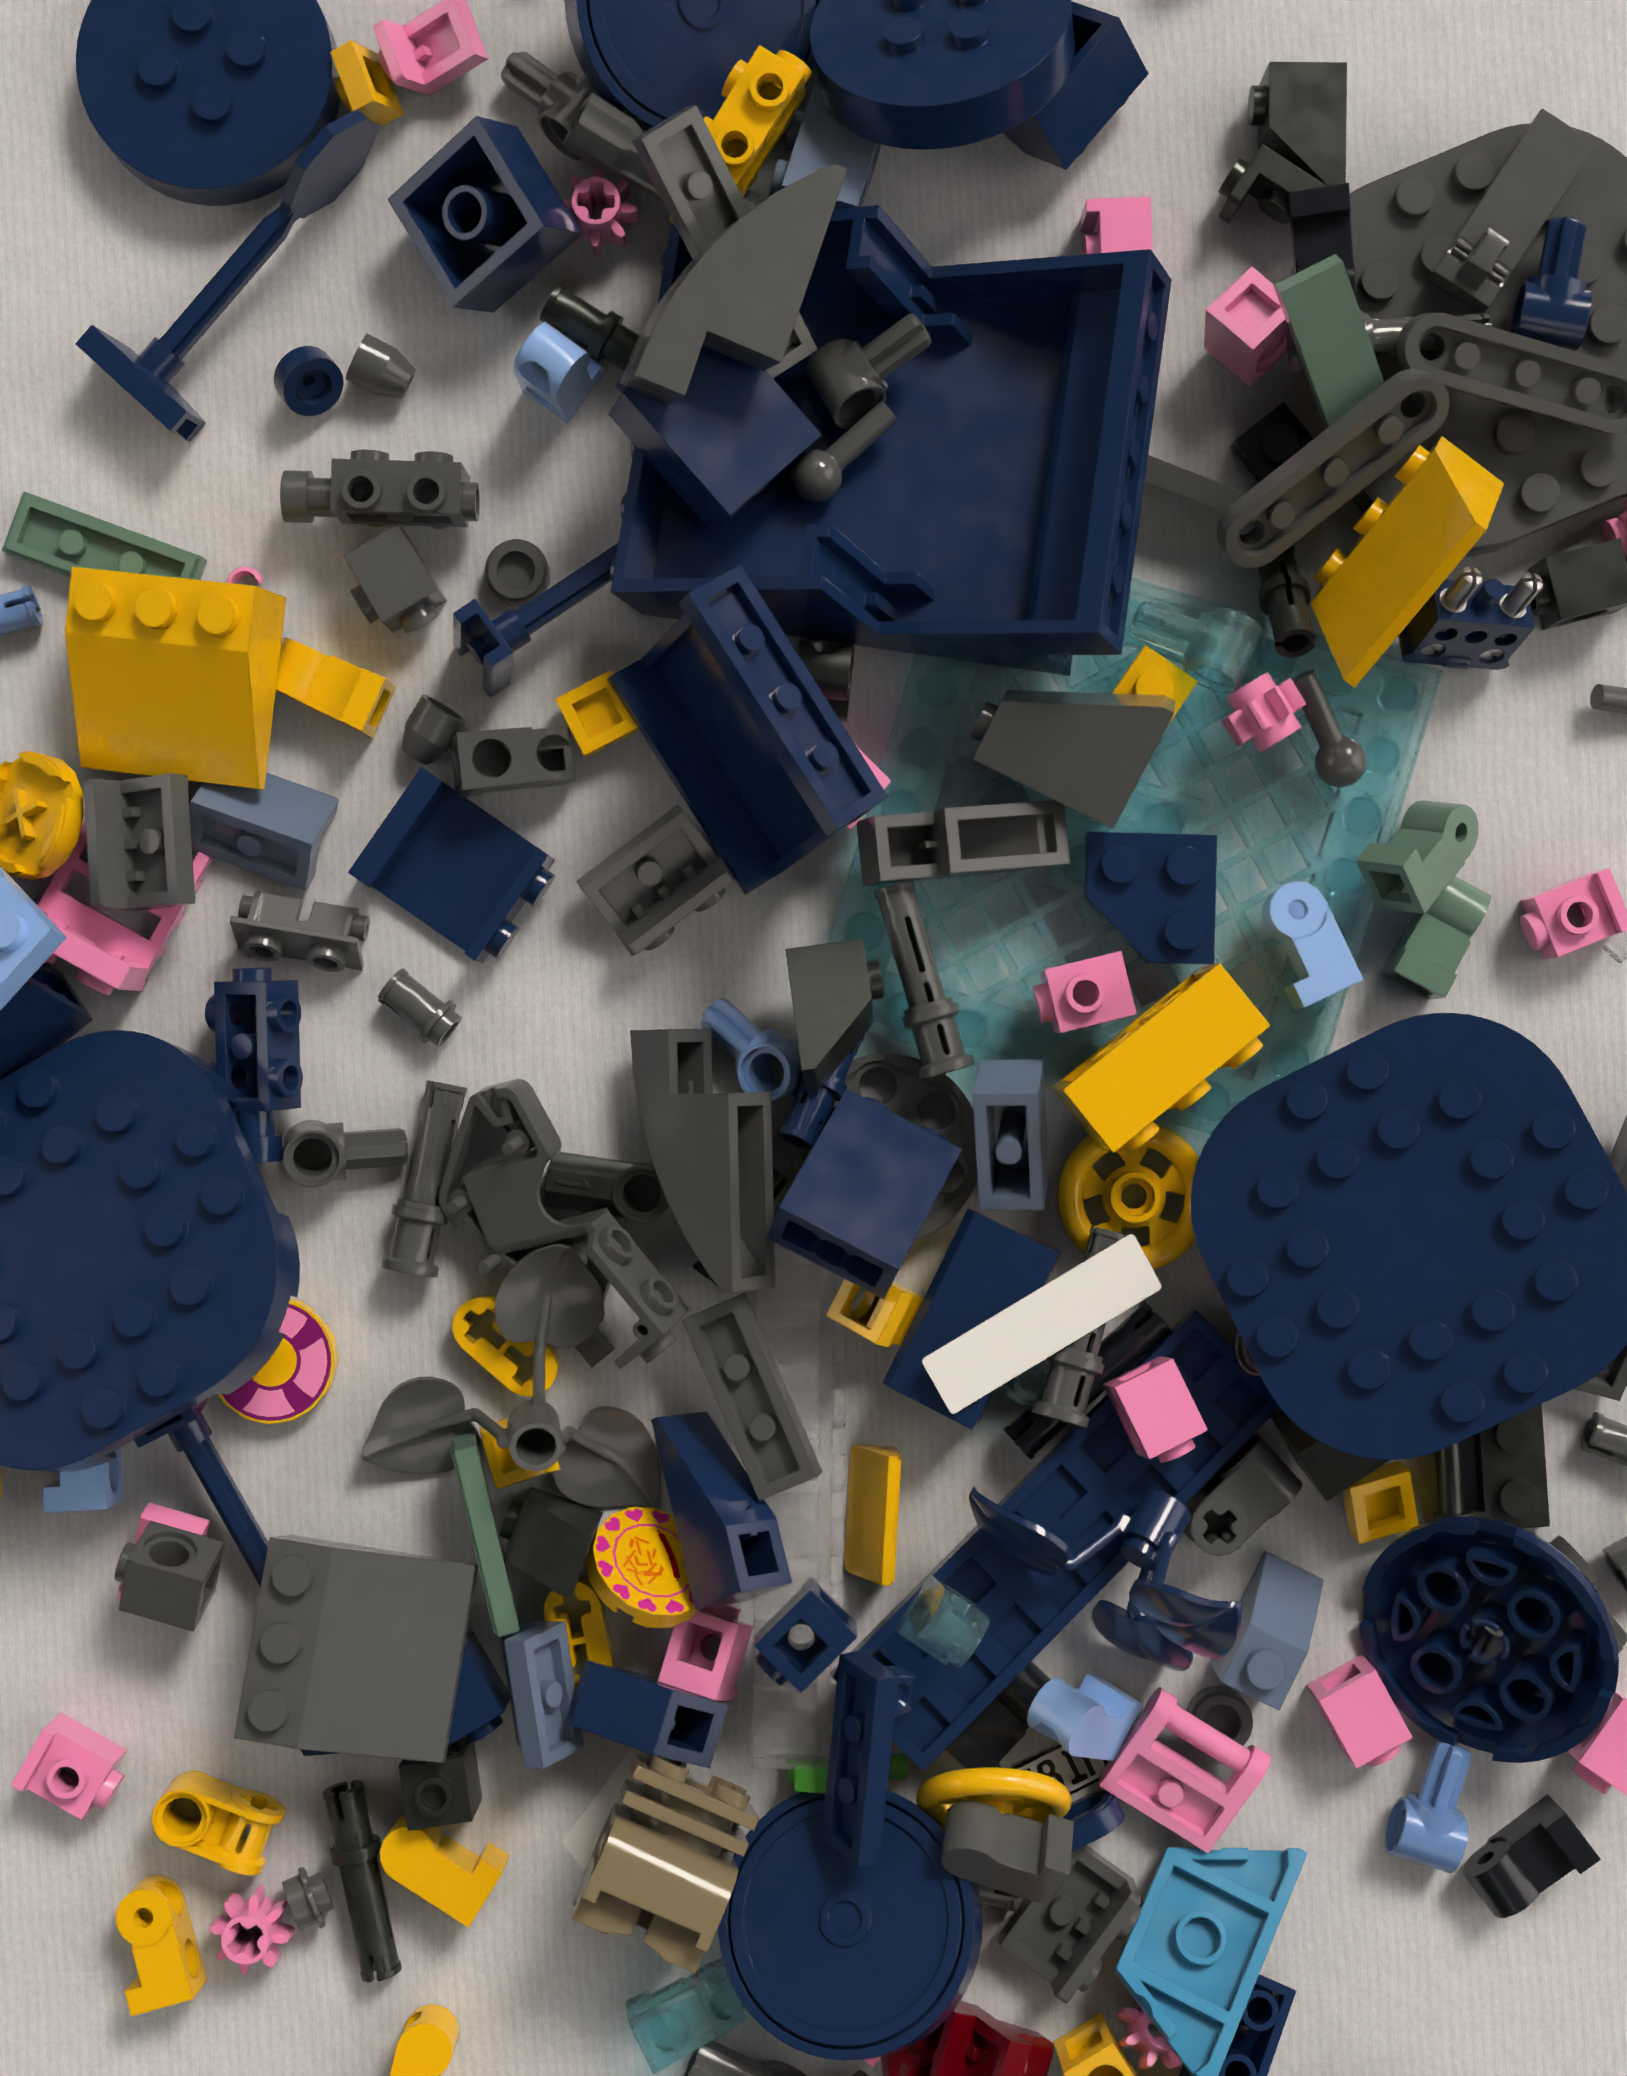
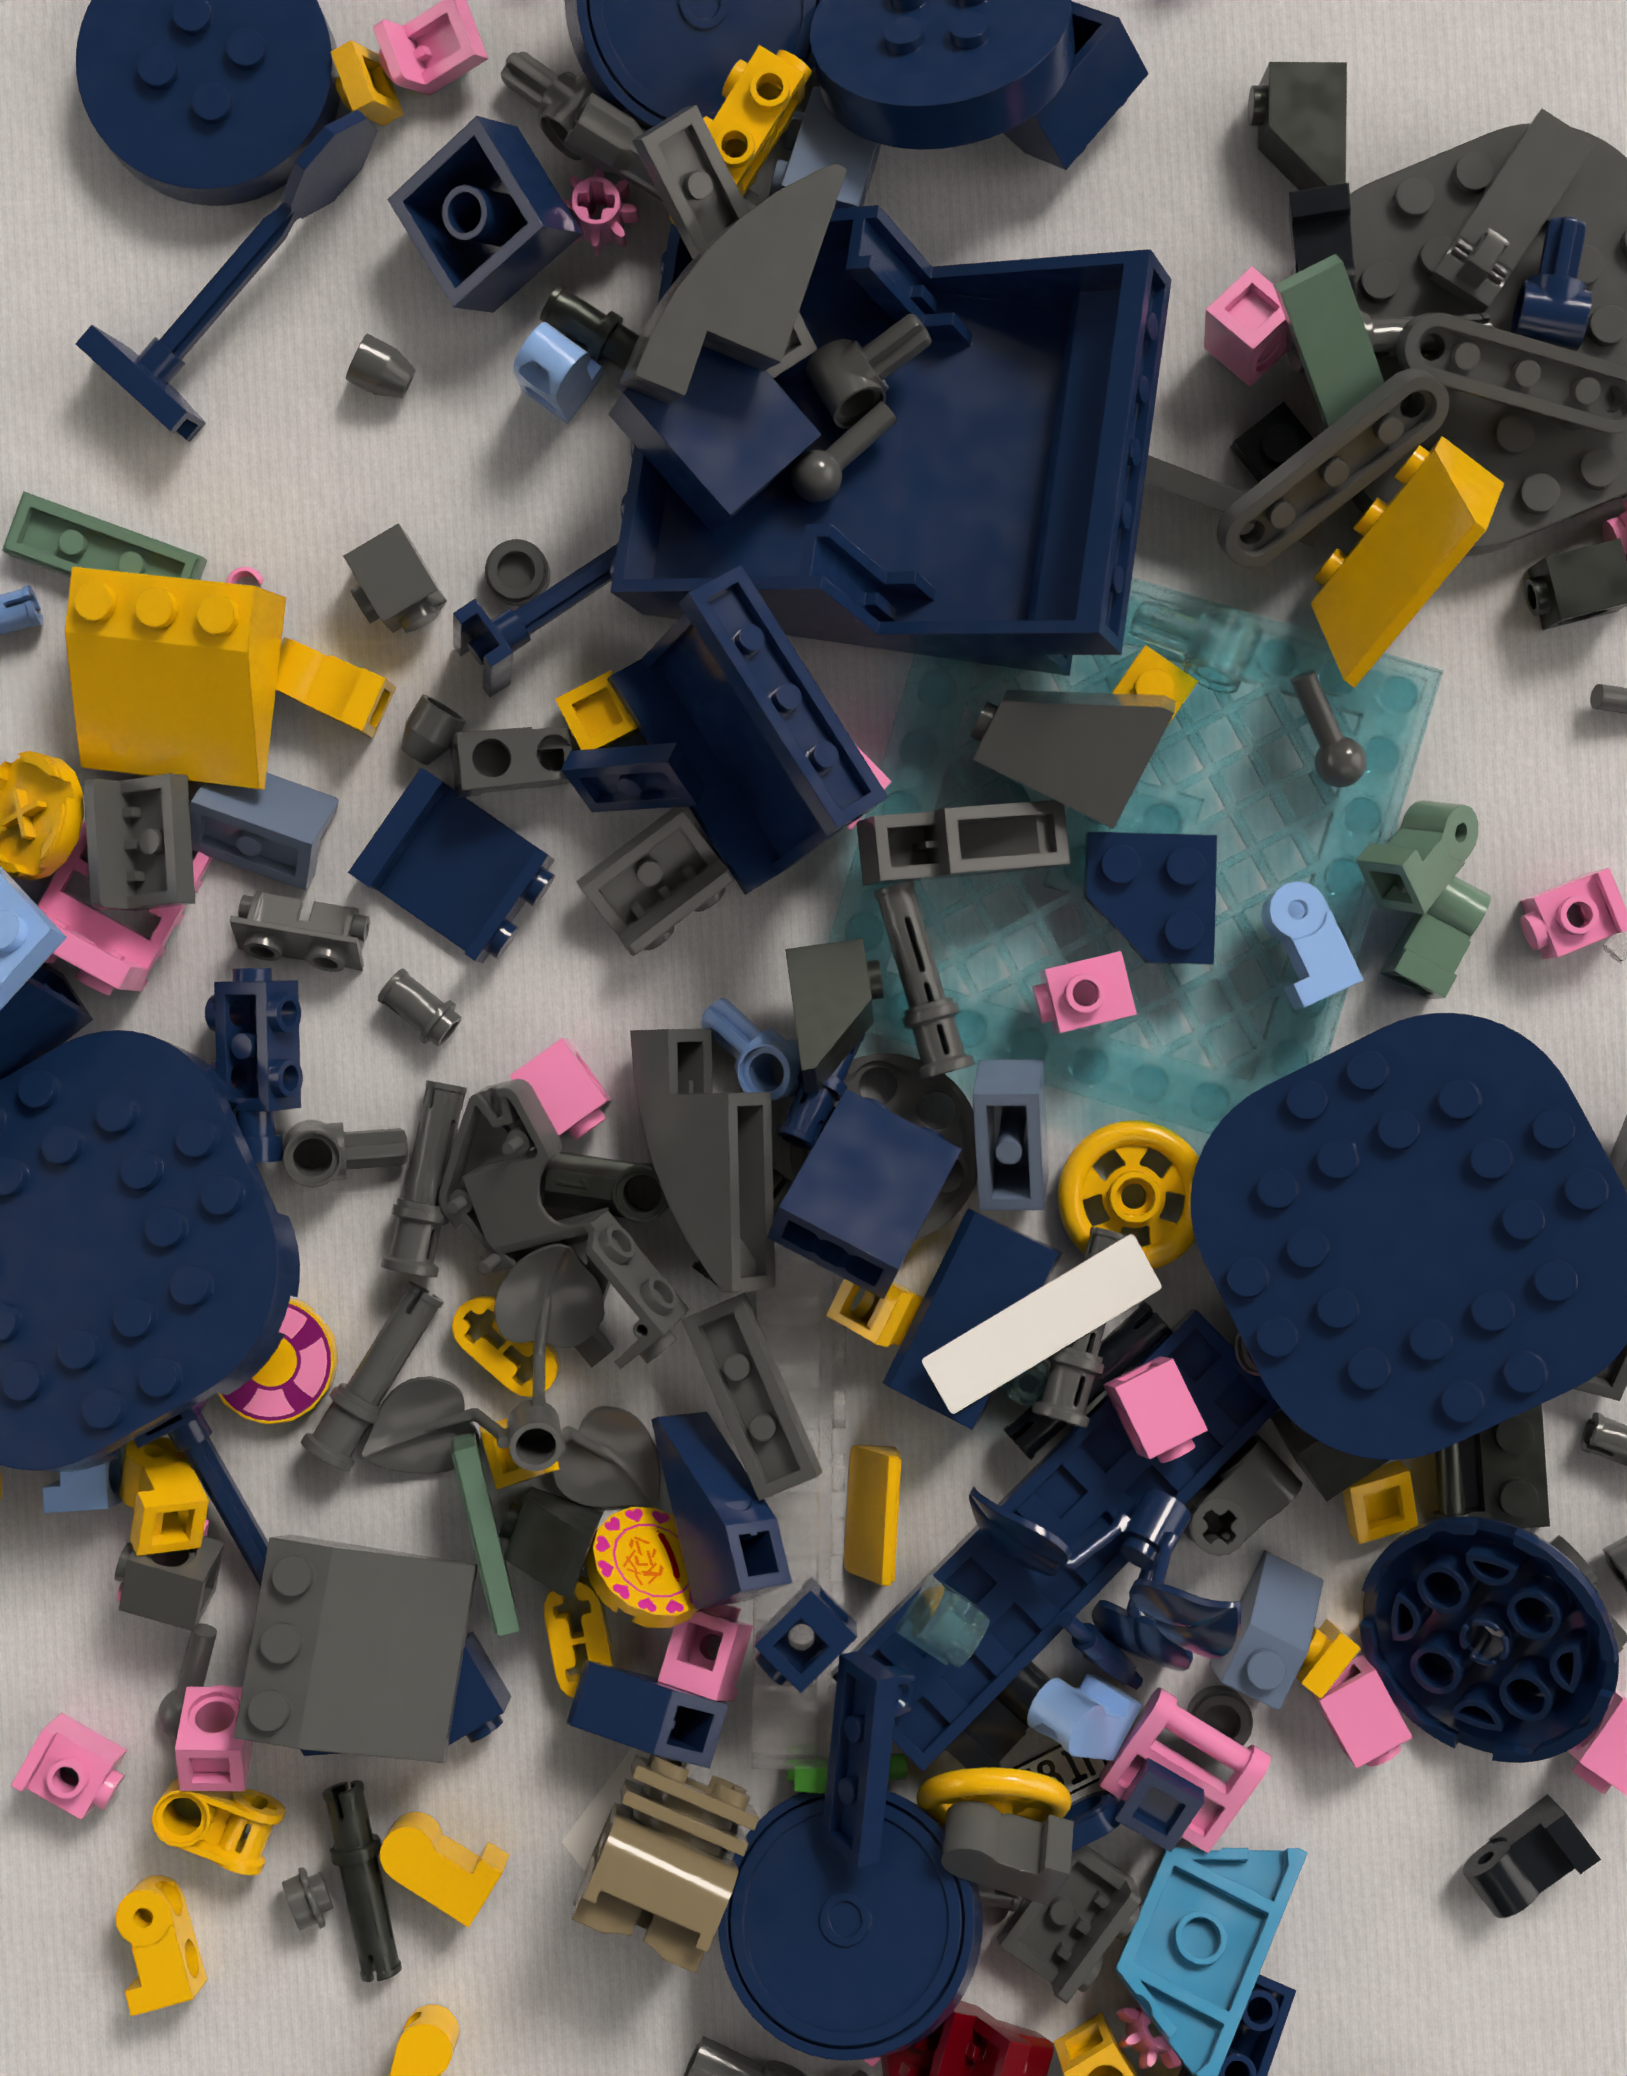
bright pink gear [209,1885,295,1975] -> none
dark blue tile [274,346,344,416] -> none
dark grey brick [280,449,480,529] -> none
pearl dark grey brick [399,1737,482,1831] -> none
sand blue panel [501,1620,584,1769] -> none
clear light blue leg [626,1958,751,2074] -> none
pearl dark grey leg [797,639,855,721] -> none
yellow brick [1051,963,1271,1153] -> none
bright pink brick [1080,197,1153,255] -> none
pearl dark grey bracket [1218,144,1327,224] -> none
bright pink gear [1221,672,1307,753] -> none
pearl dark grey pin [1258,544,1316,658] -> none
medium blue axle [1385,1741,1471,1873] -> none
dark blue piece [1398,566,1543,670] -> none
none -> yellow leg [119,1437,209,1556]
none -> dark grey bar [158,1623,217,1739]
none -> bright pink brick [175,1685,253,1791]
none -> dark grey pin [300,1281,444,1472]
none -> bright pink brick [509,1038,612,1141]
none -> dark blue plate [561,743,706,812]
none -> dark blue hand [1059,1612,1143,1690]
none -> dark blue plate [1114,1758,1204,1852]
none -> yellow plate [1296,1619,1361,1699]

